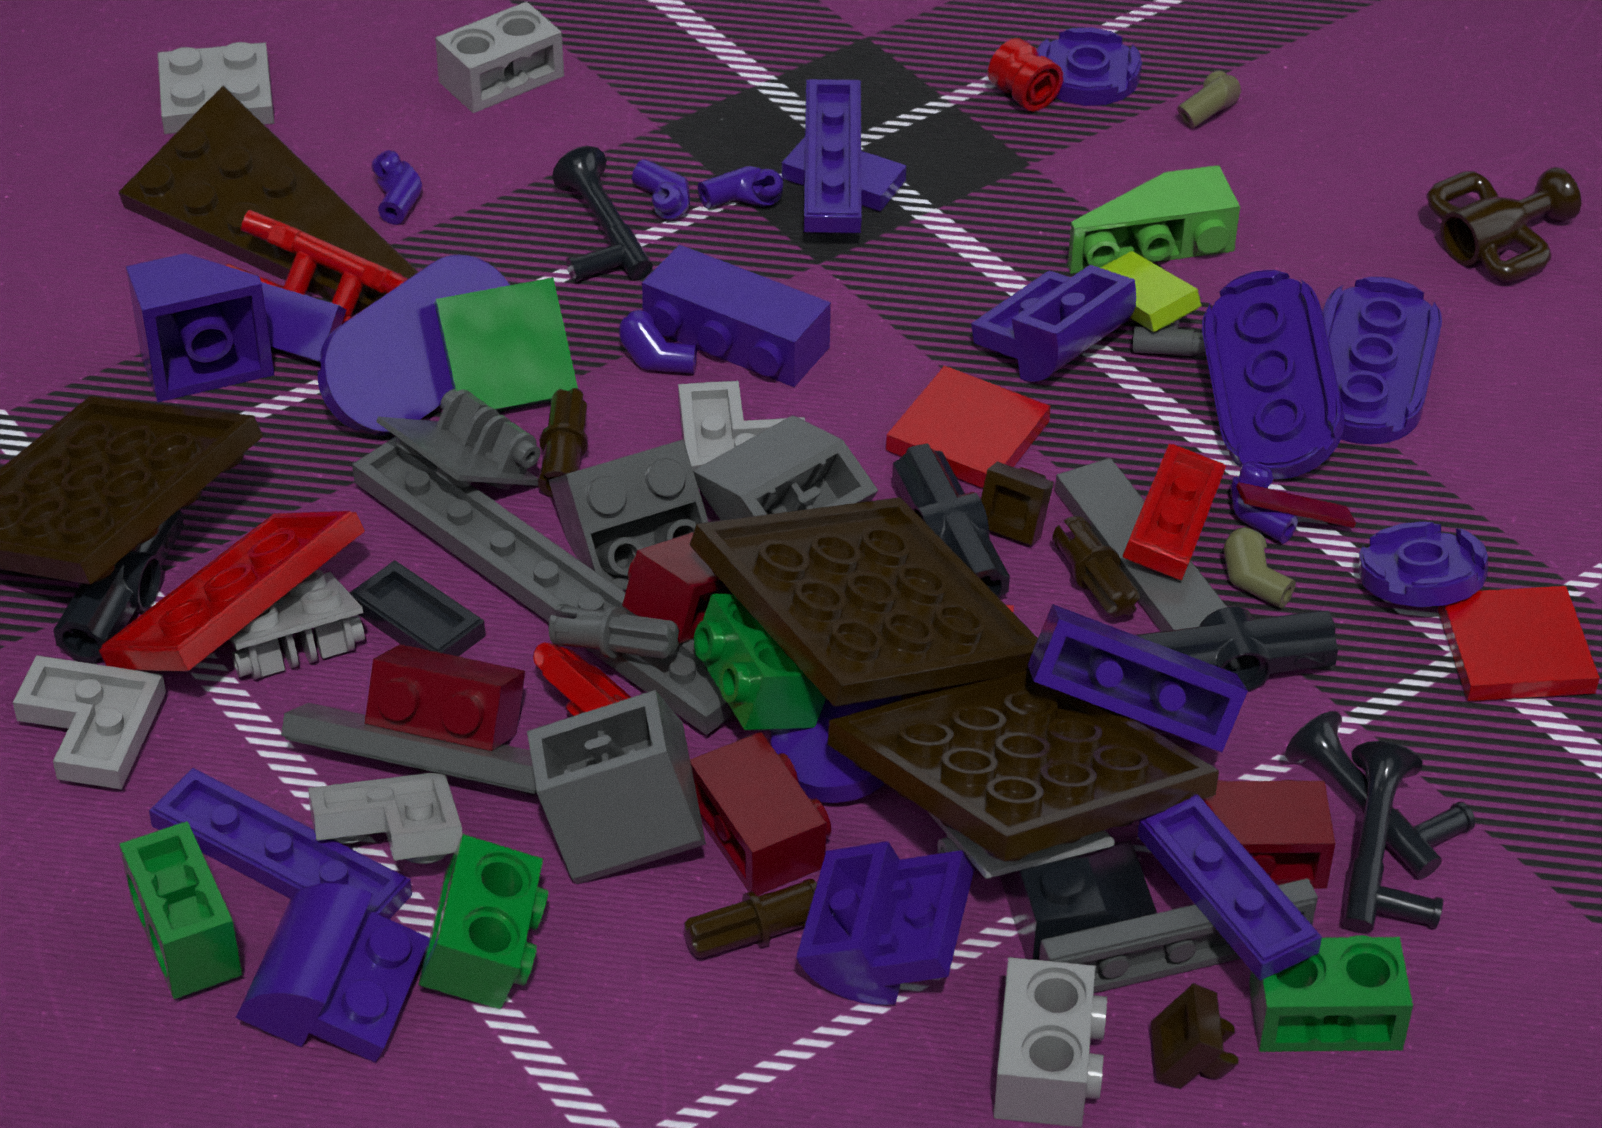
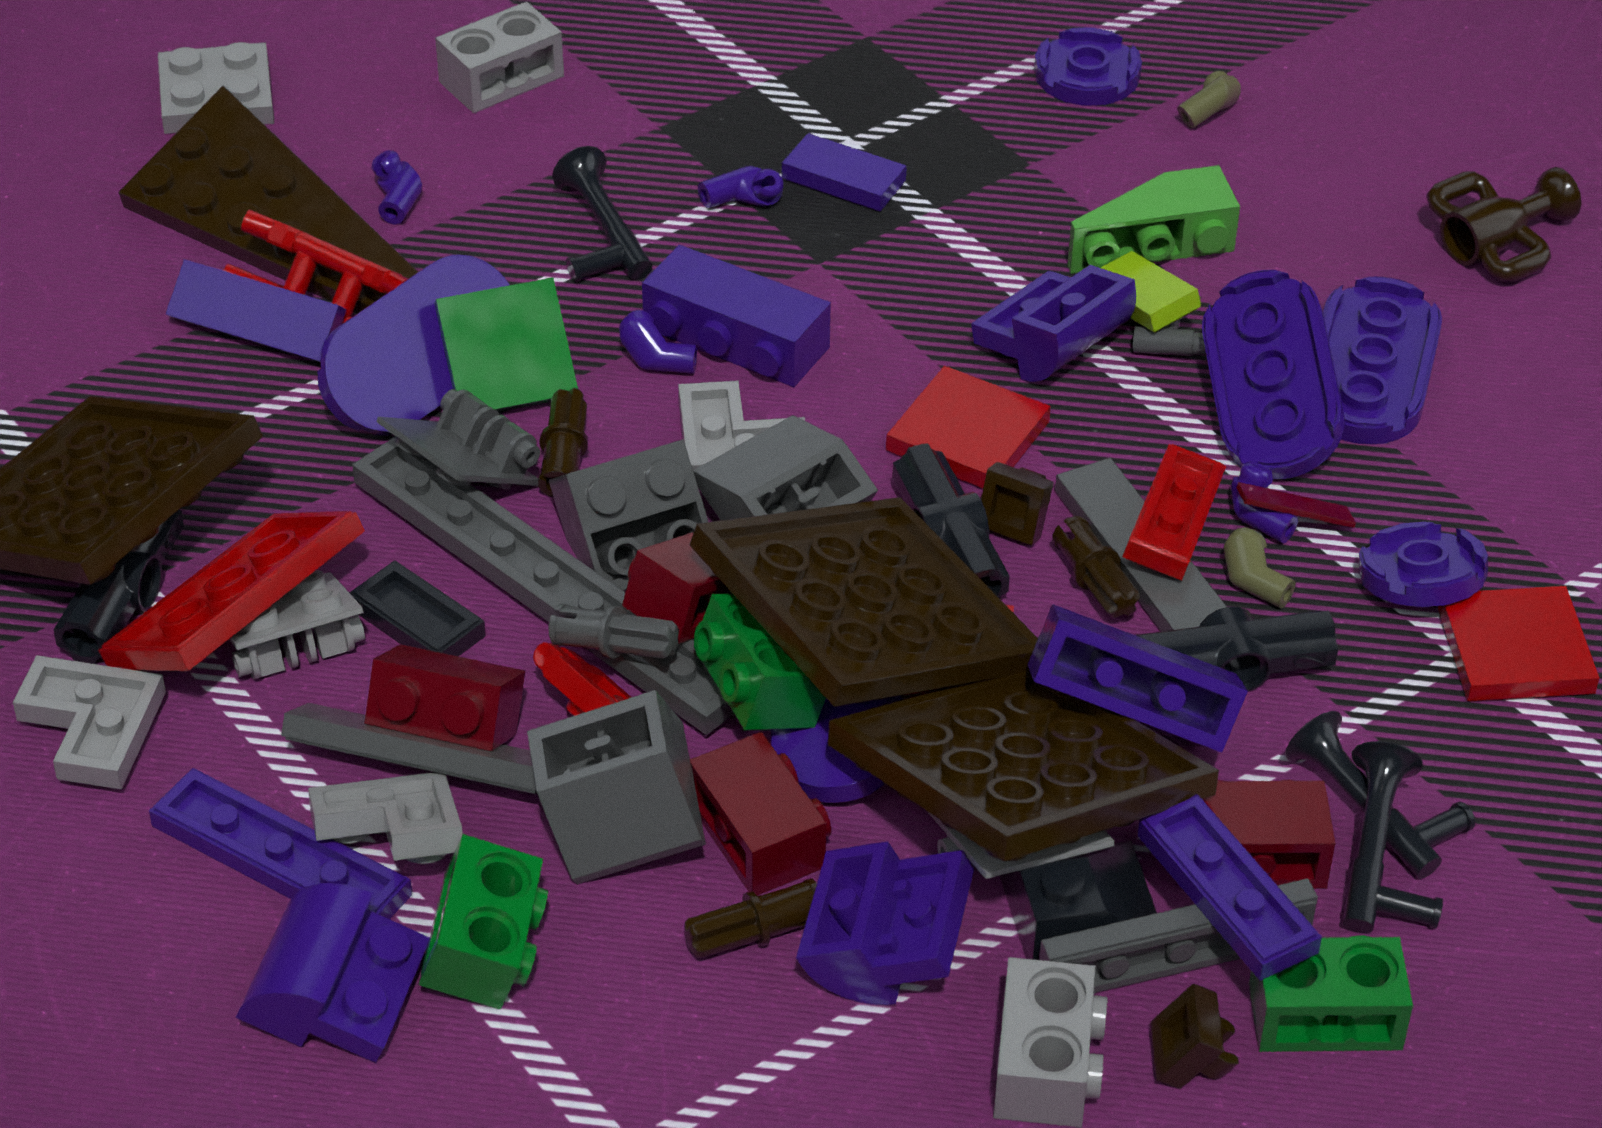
green brick [119,821,242,999] -> none
dark purple slope [126,253,274,403] -> none
dark purple arm [632,159,690,220] -> none
dark purple tile [804,79,862,233] -> none
red wheel [988,38,1063,112] -> none

